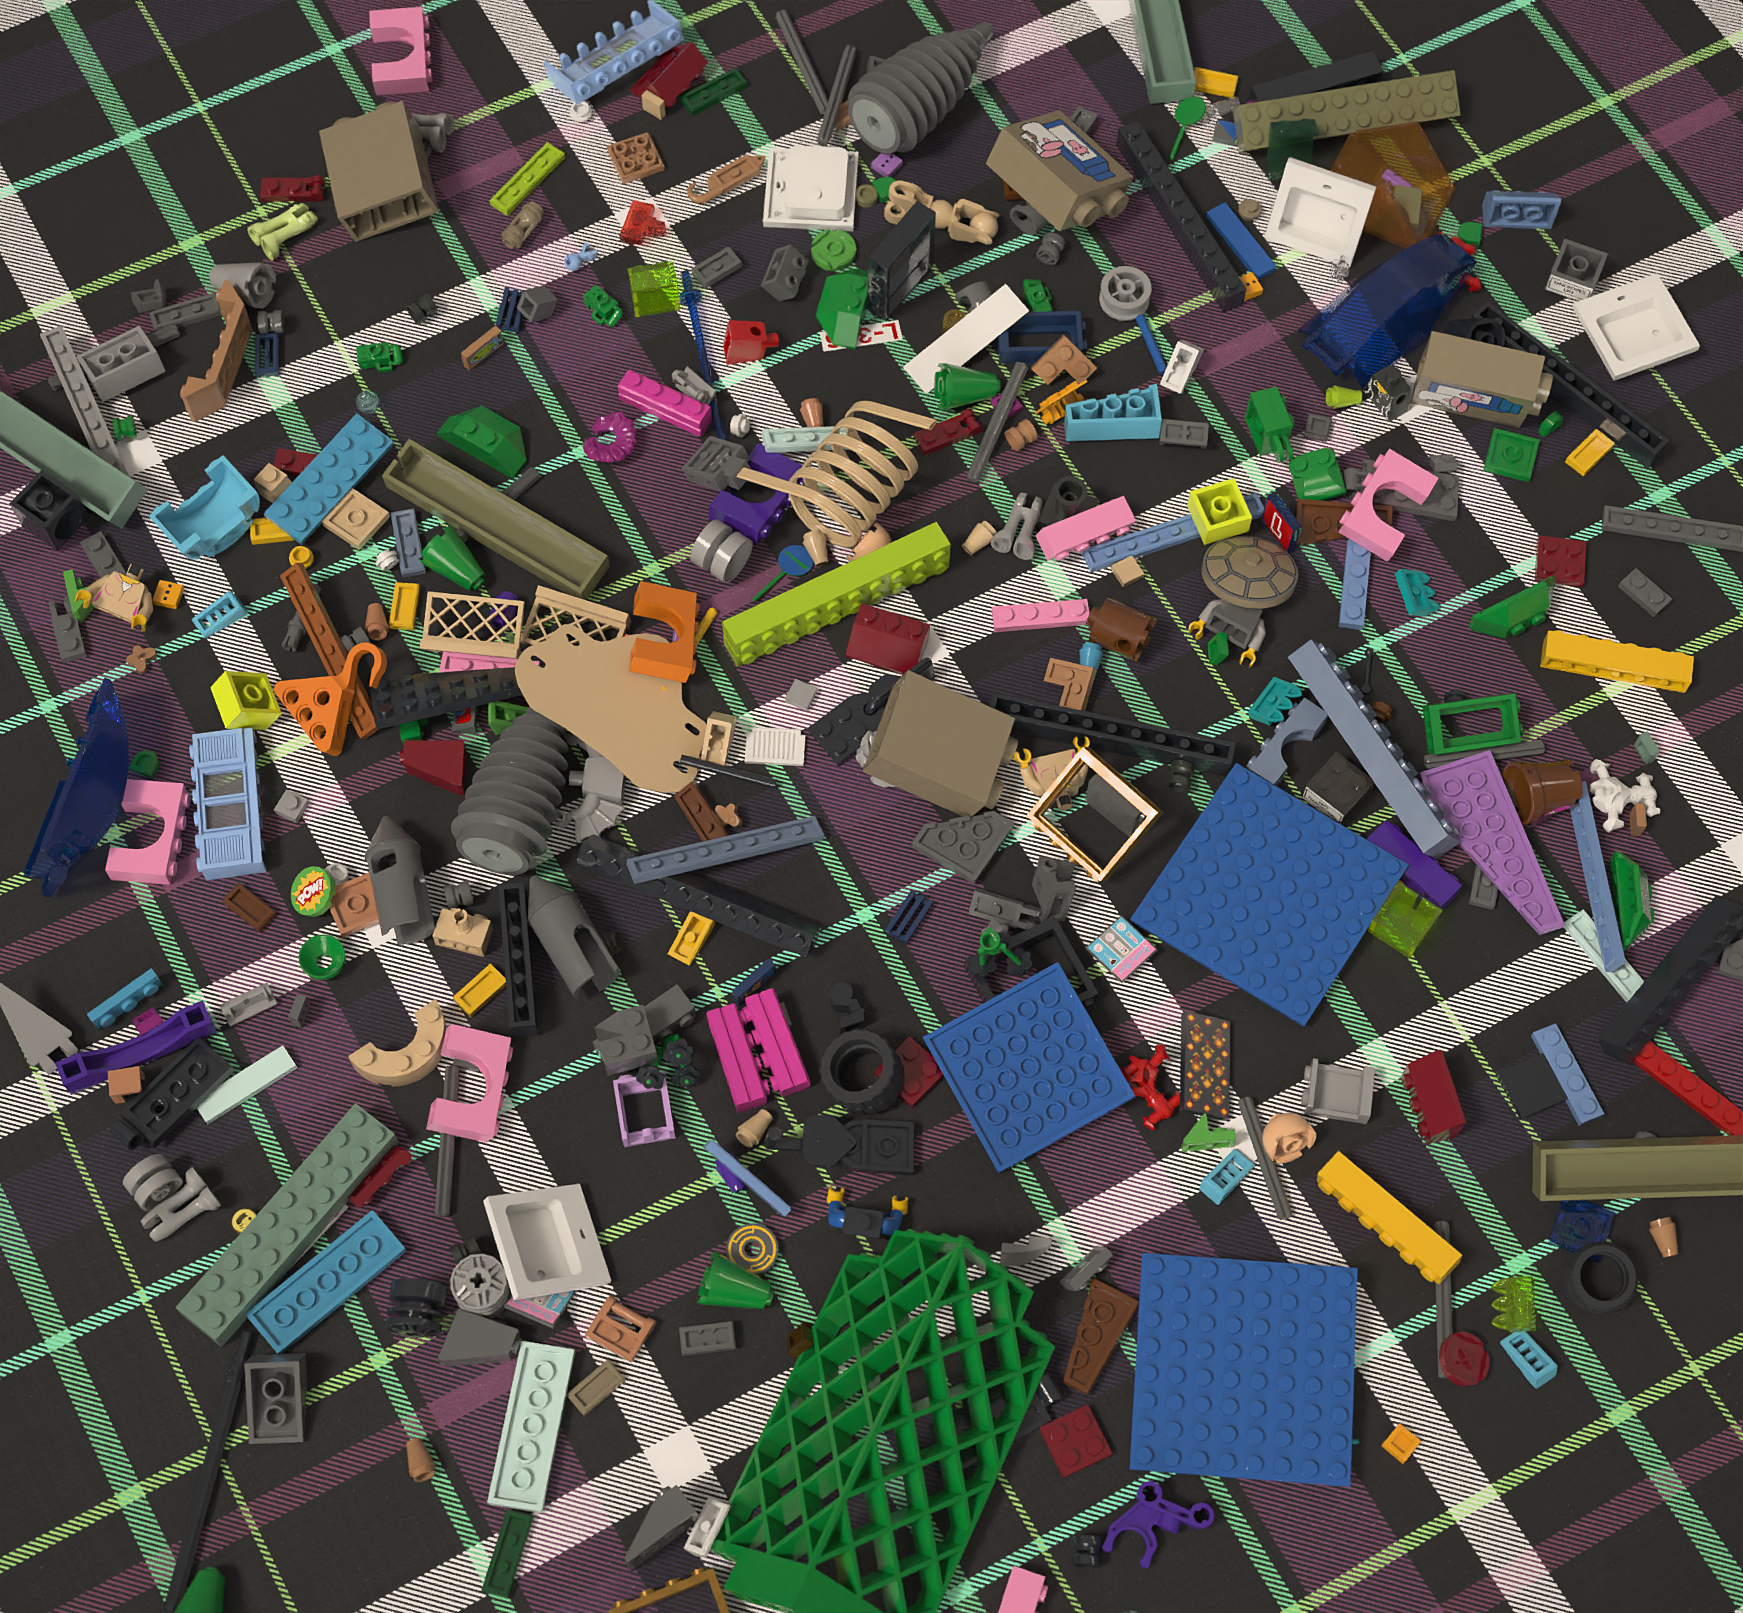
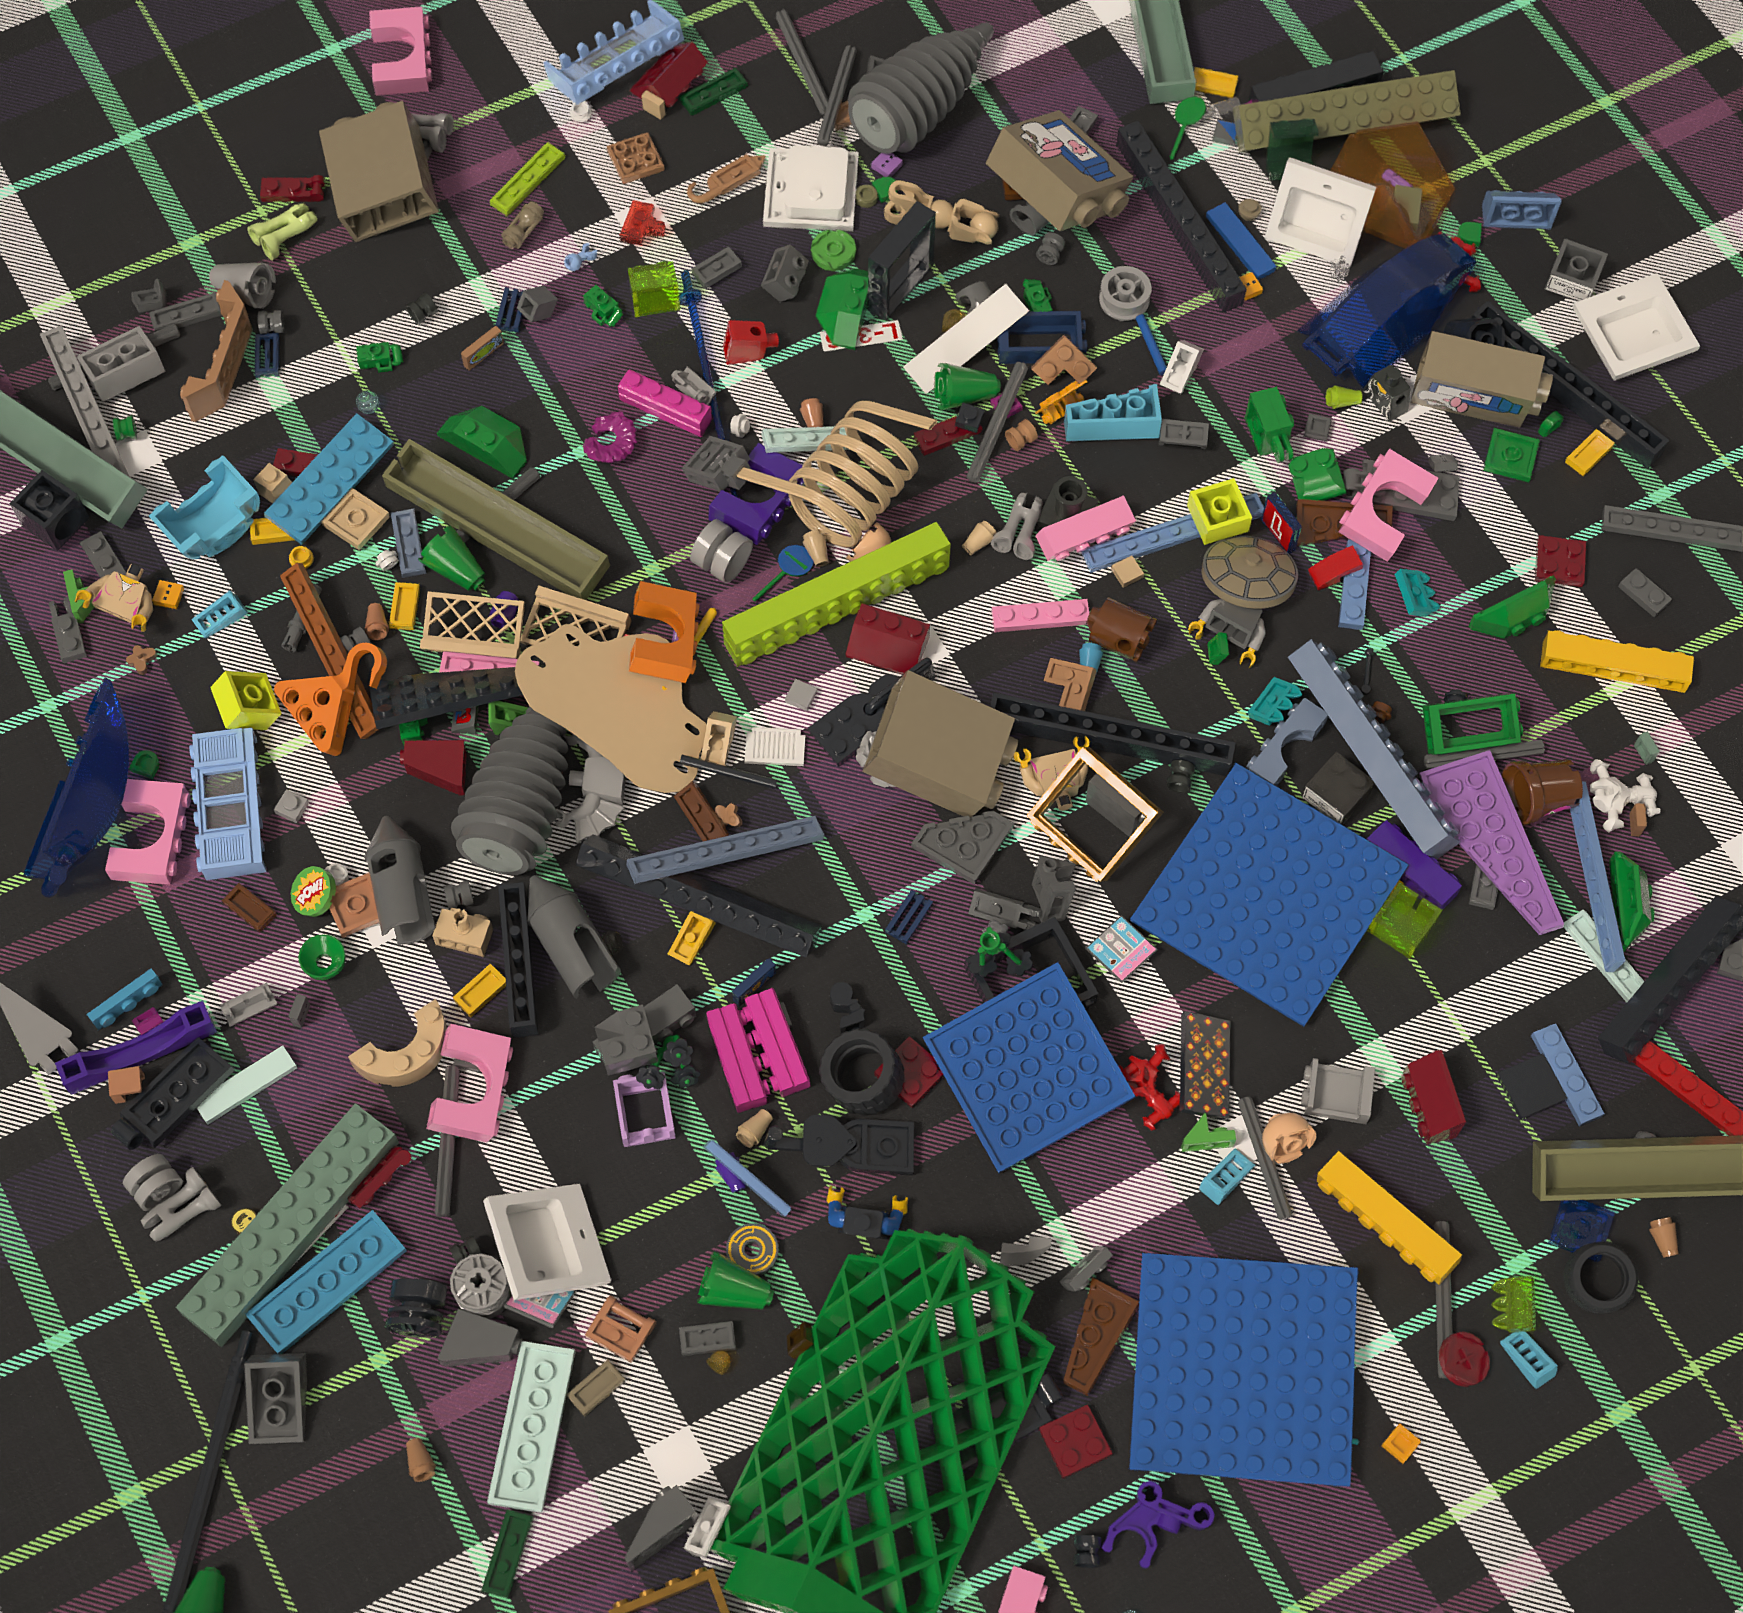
none -> clear yellow hinge [707,1351,730,1375]
none -> black plate [955,403,985,433]
none -> red slope [1308,545,1363,590]

